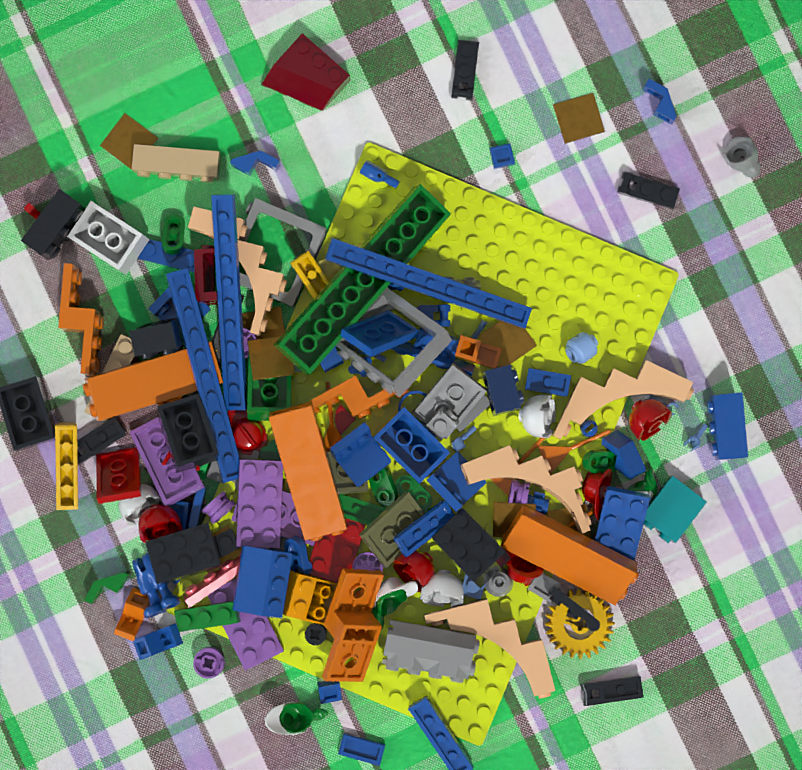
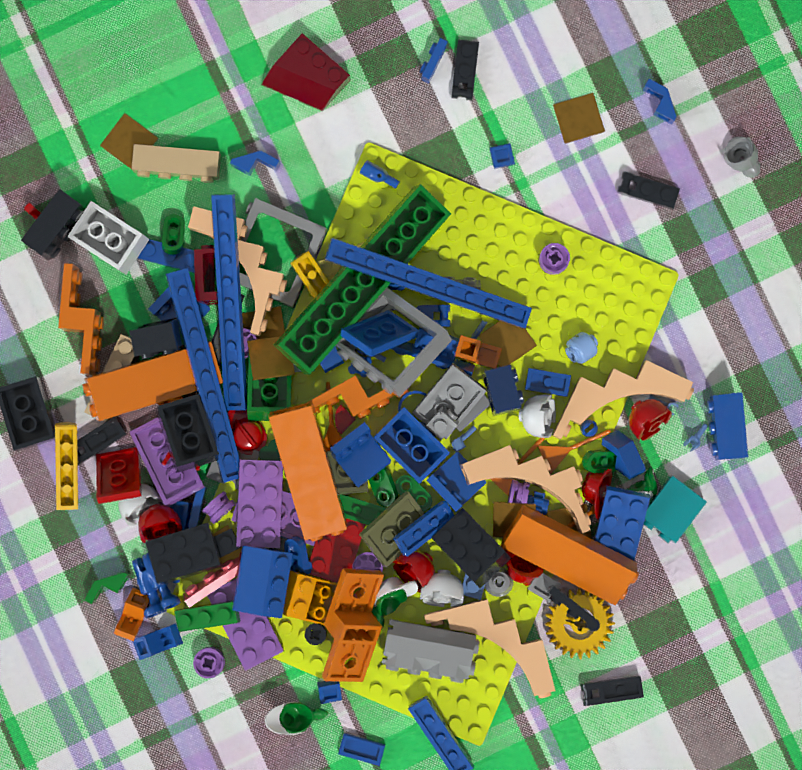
none -> blue plate [420,38,448,84]
none -> medium lavender wheel [539,243,570,275]

